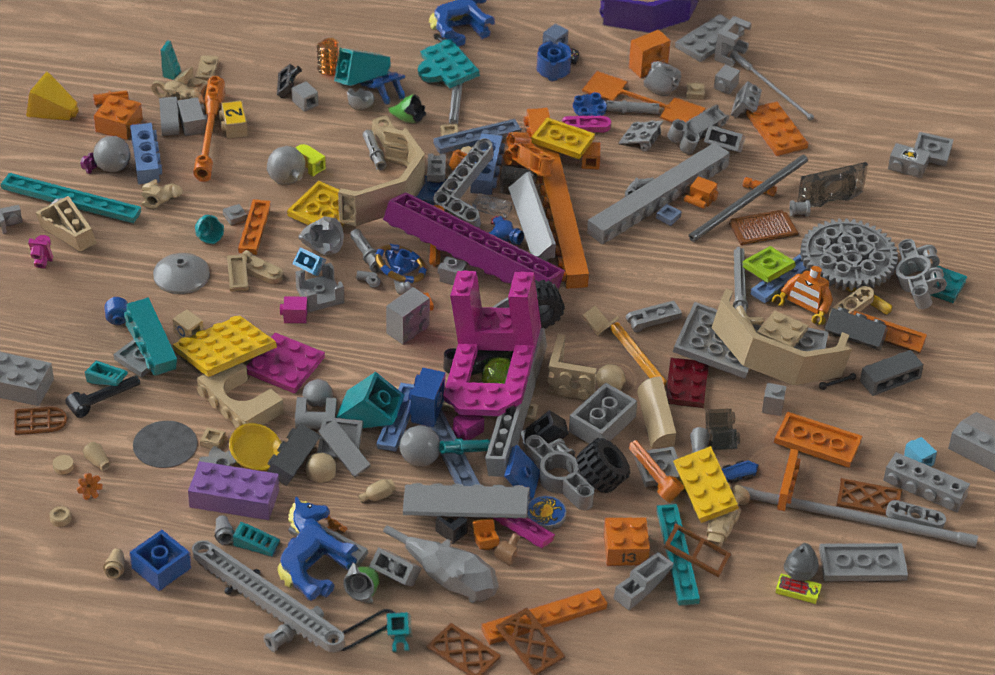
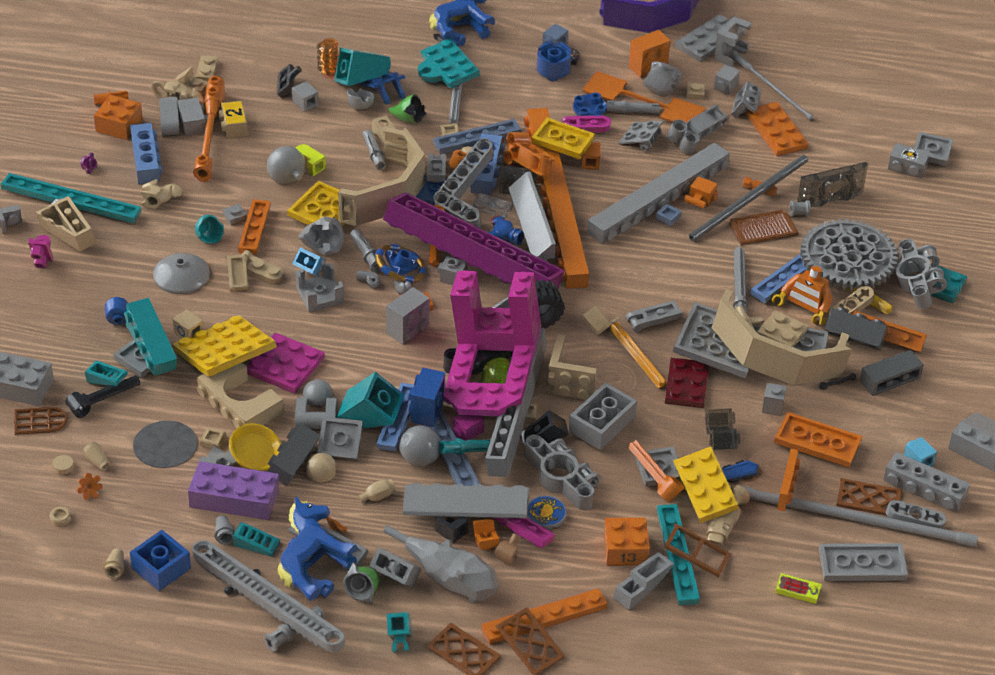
yellow slope [26,71,79,120] -> none
light grey piece [93,136,130,172] -> none
teal slope [160,40,181,80] -> none
dark pink brick [280,296,307,324] -> none
light grey tile [318,419,371,478] -> none
black piece [332,609,395,651] -> none
blue plate [504,445,540,501] -> none
black tyre [576,438,630,493] -> none
tan hair [596,364,626,390] -> none
light grey piece [624,177,654,198] -> none
tan brick [637,376,676,449] -> none
light grey cone [690,427,710,453] -> none
light grey brick [704,125,746,153] -> none
lime plate [743,246,796,283] -> none
dark grey hair [784,543,819,581] -> none

